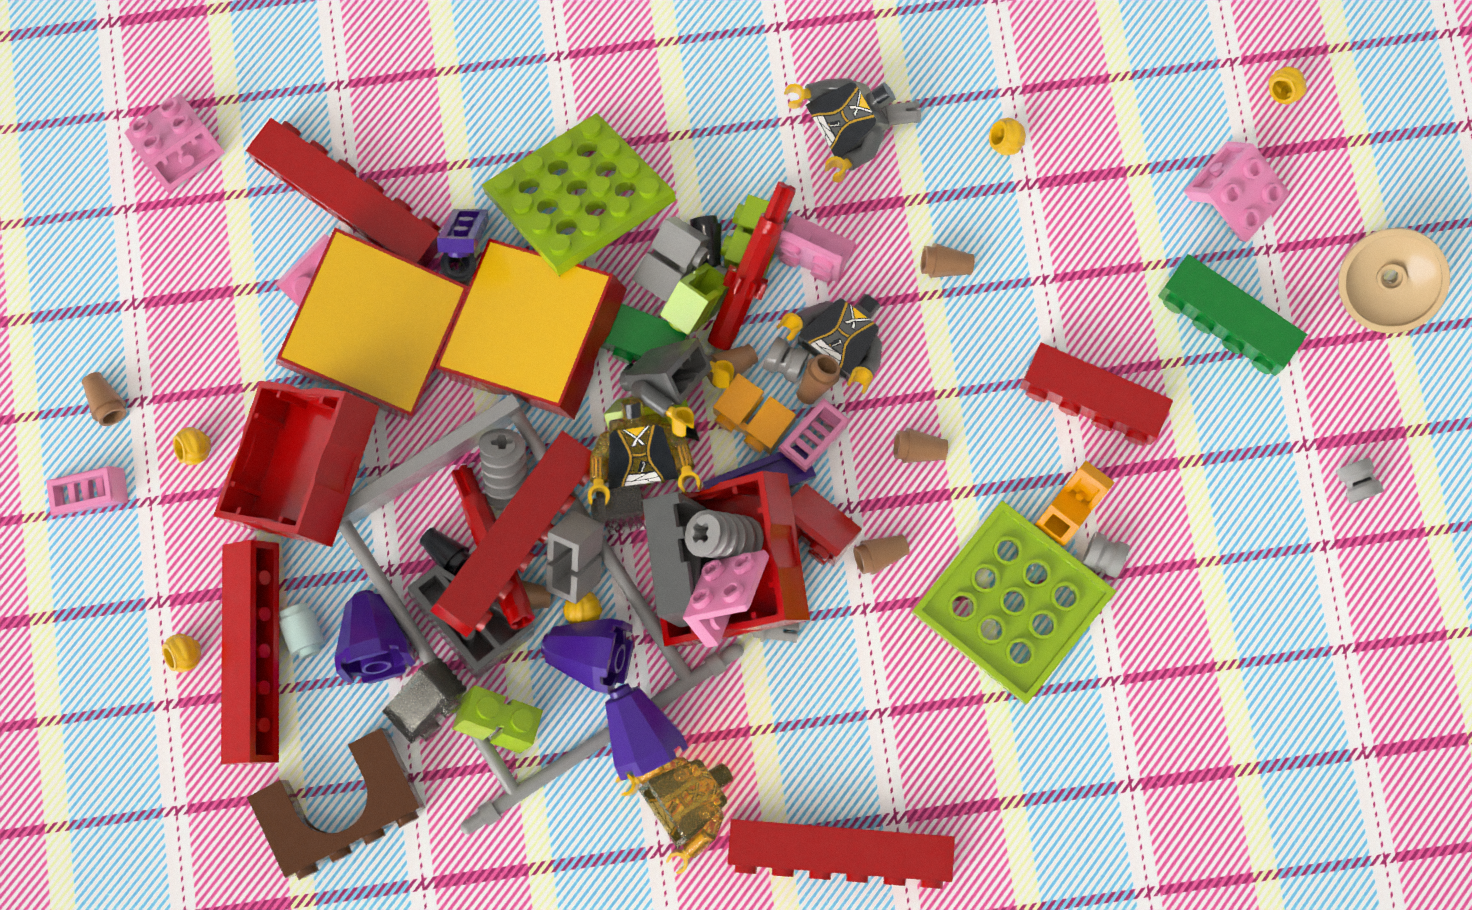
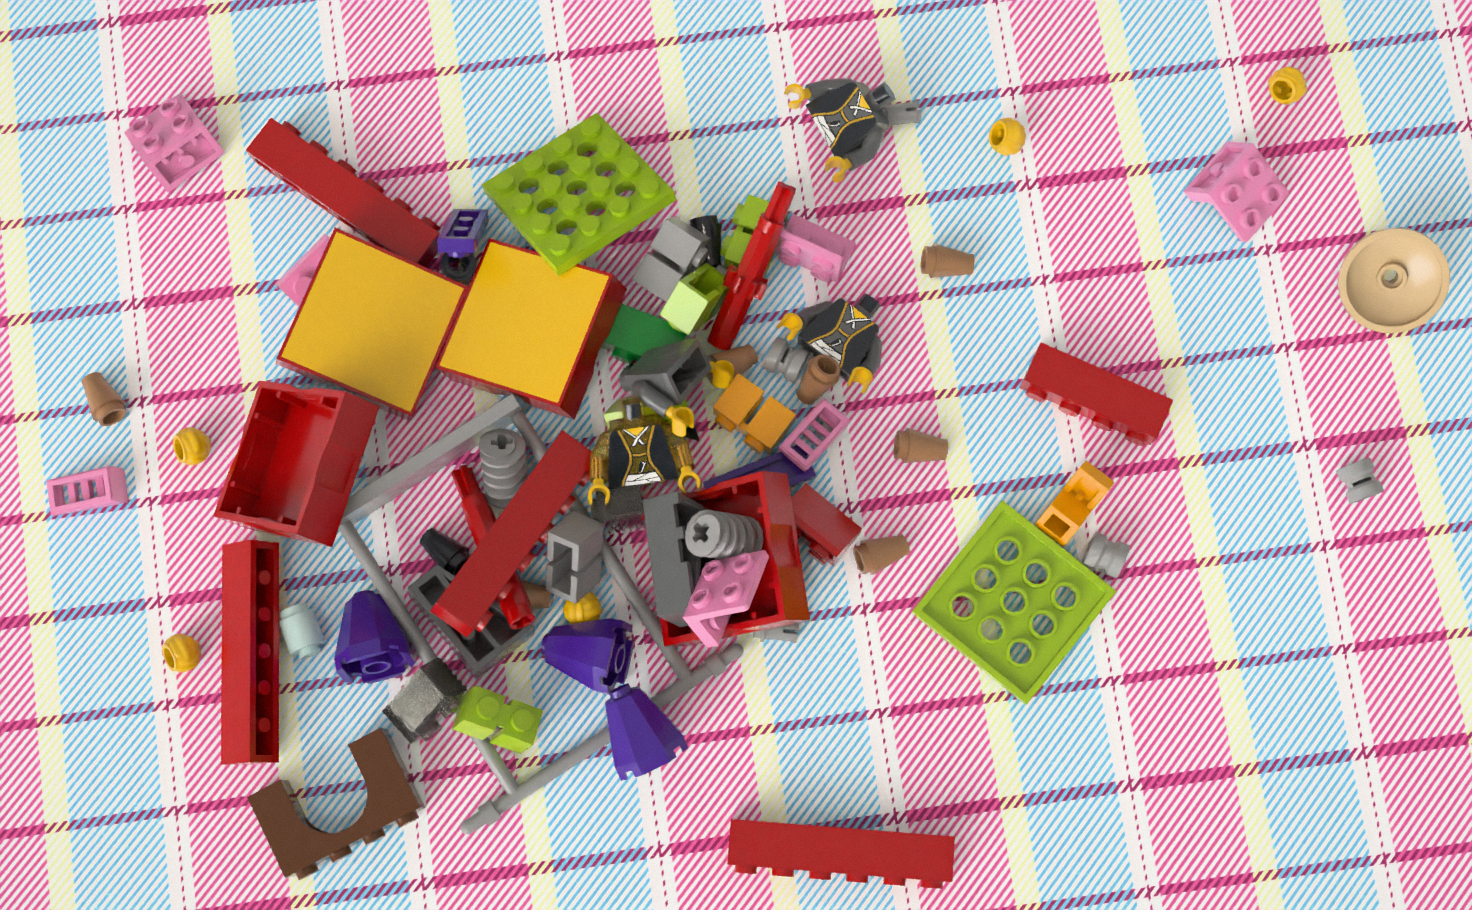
clear yellow torso [615,757,733,874] -> none
green brick [1158,254,1308,376] -> none

